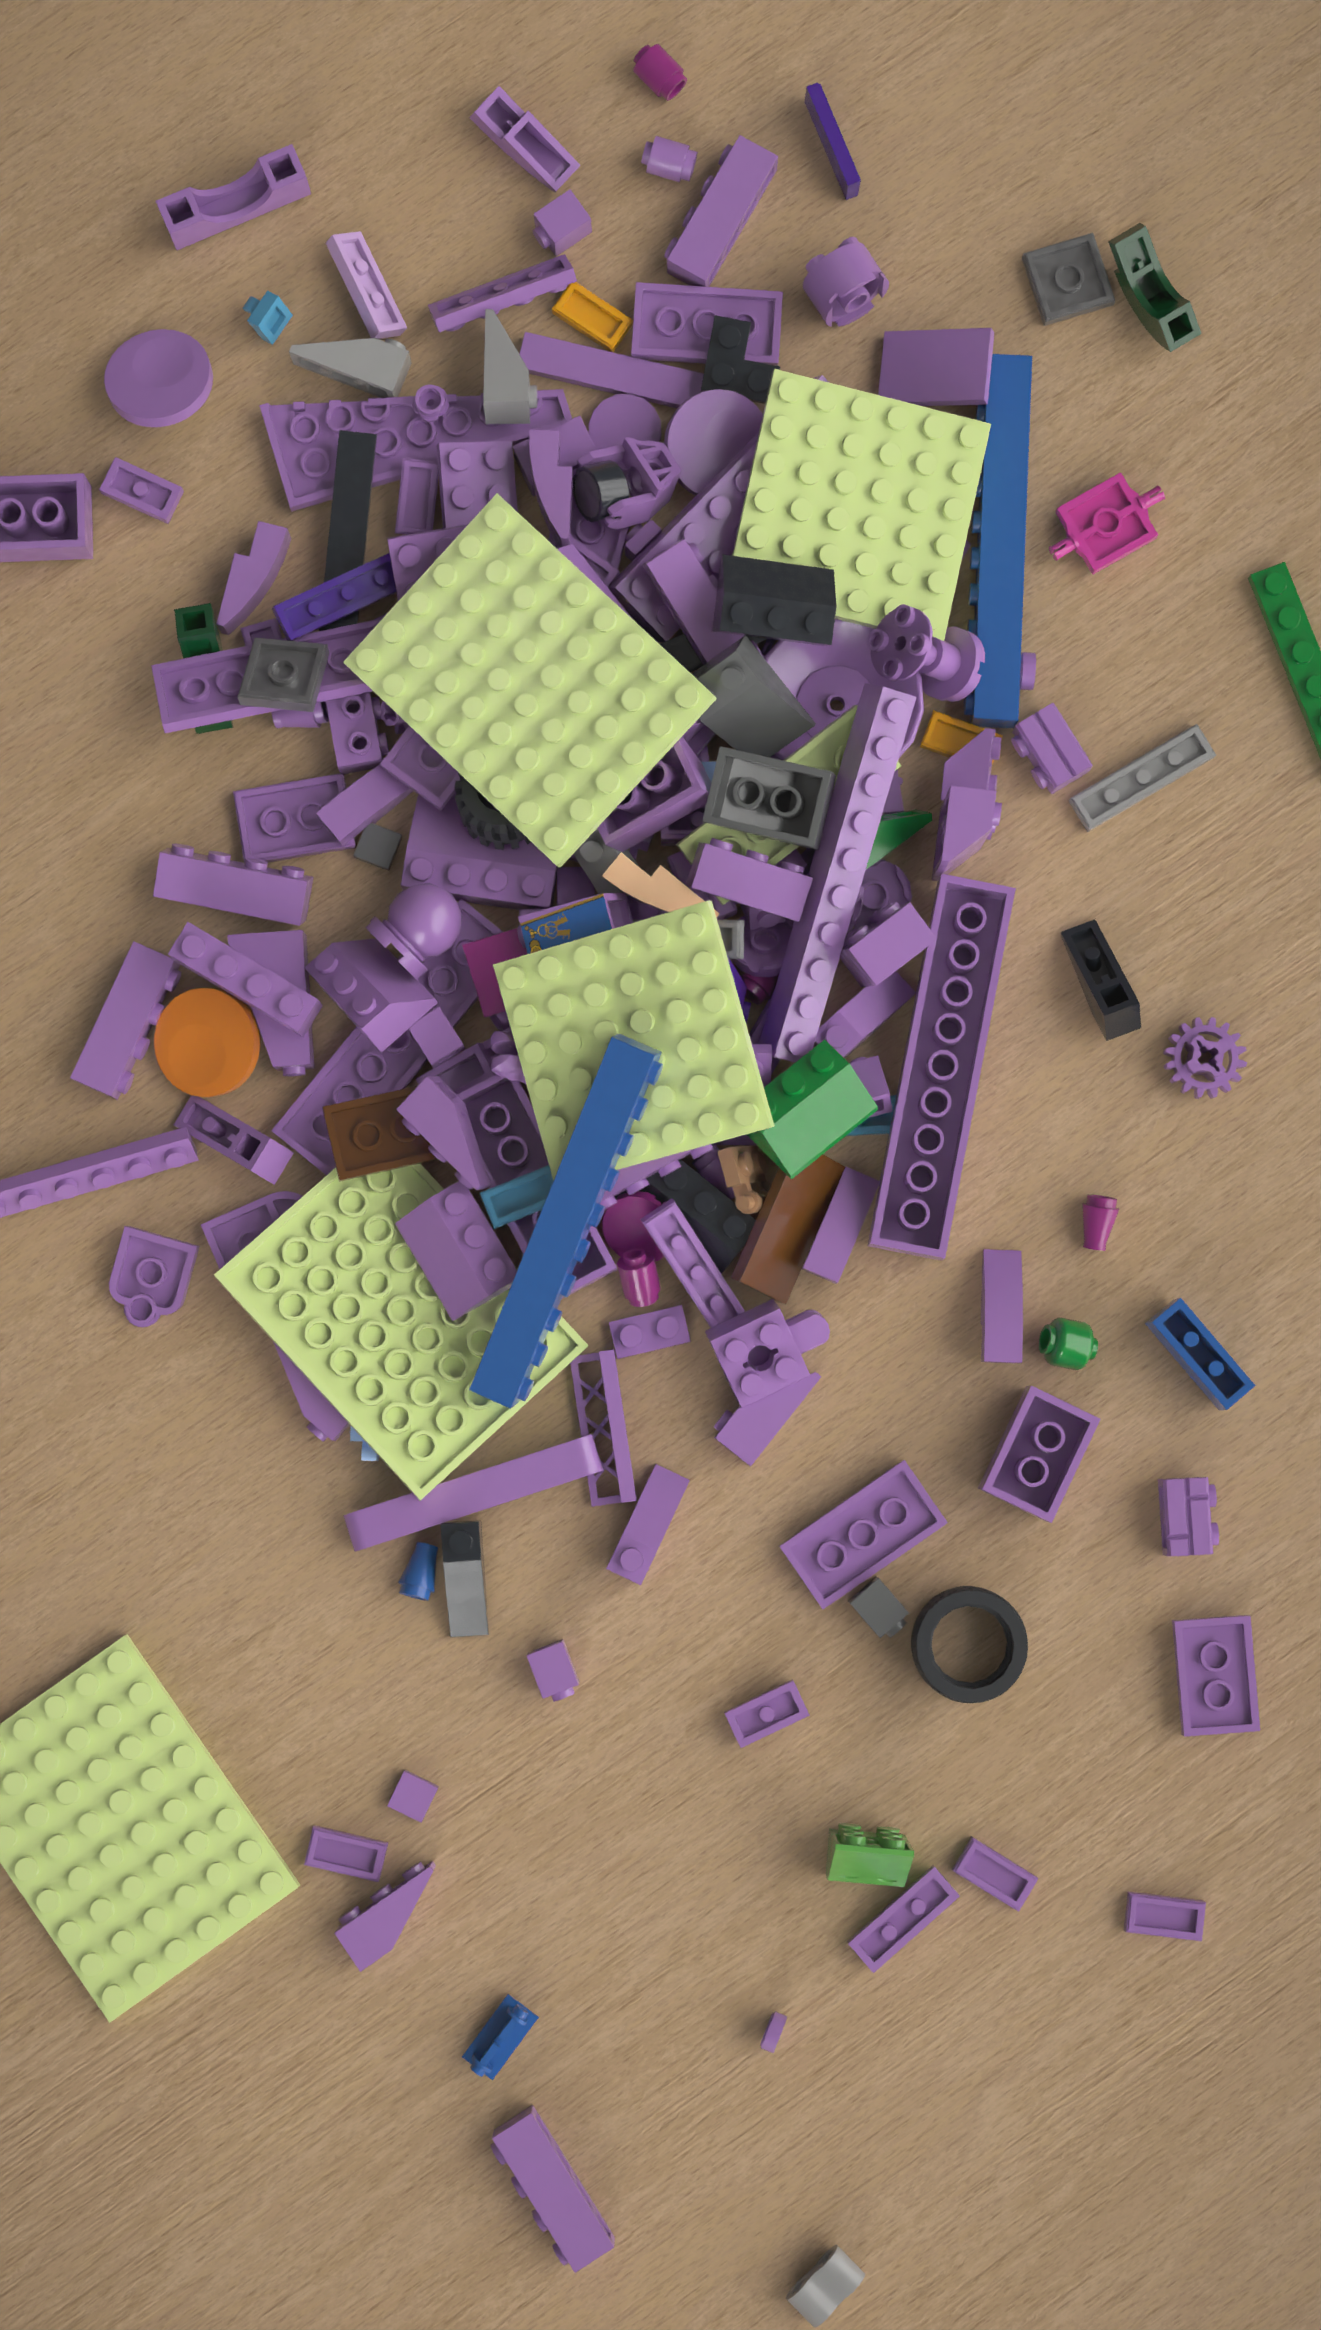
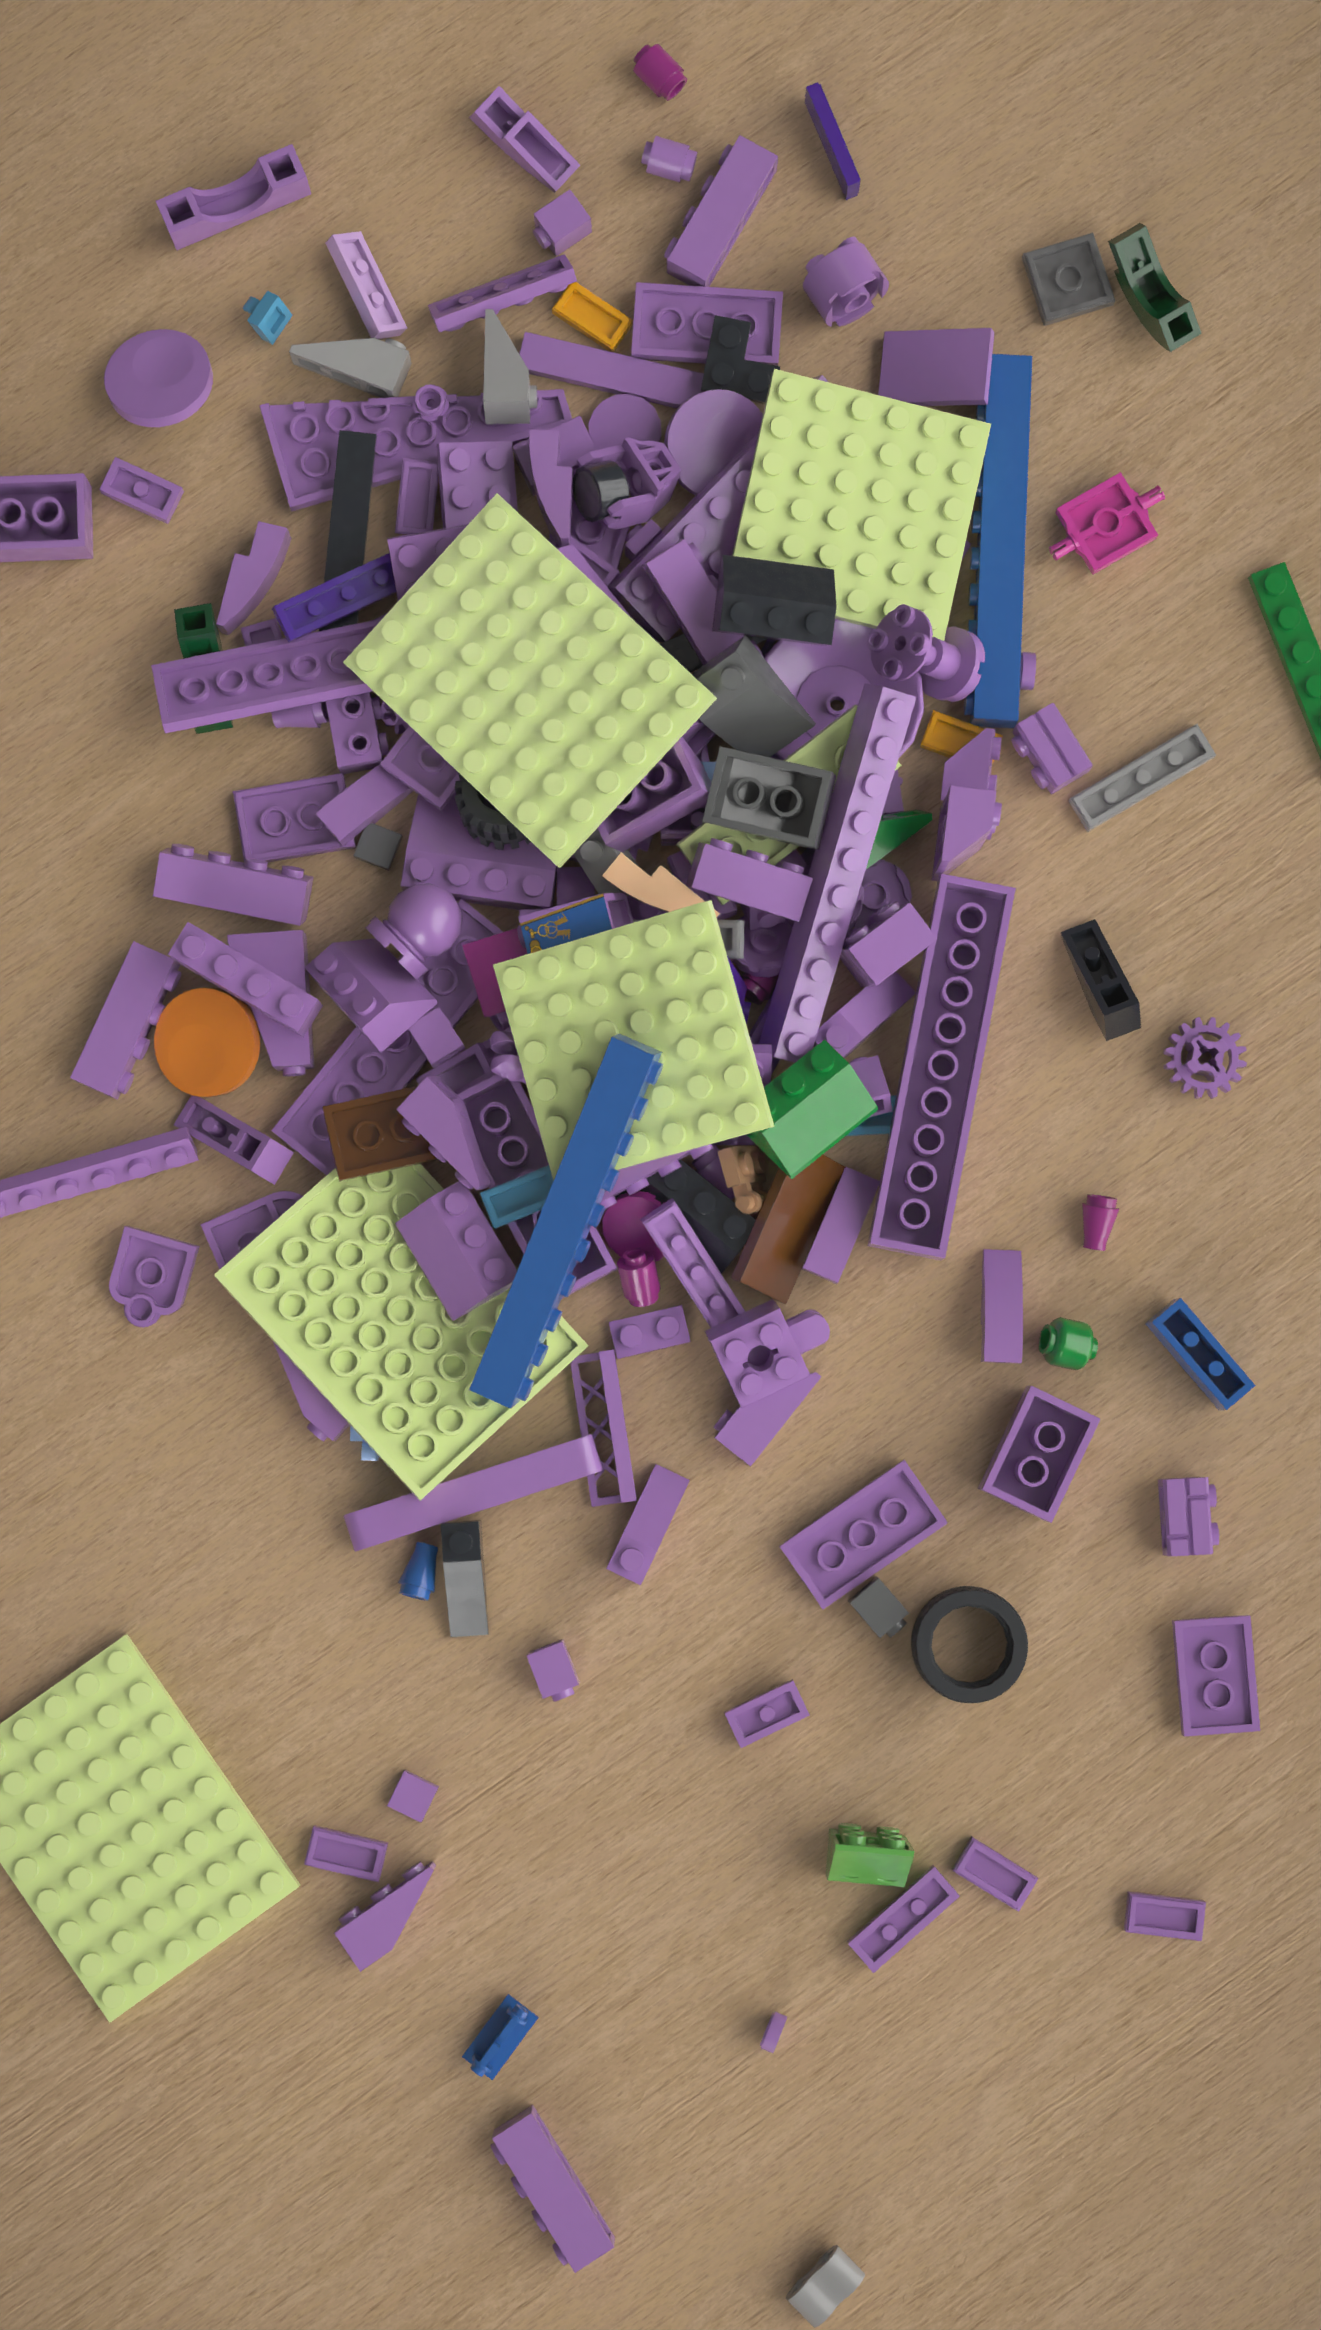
flat silver tile [238,638,329,712] -> none

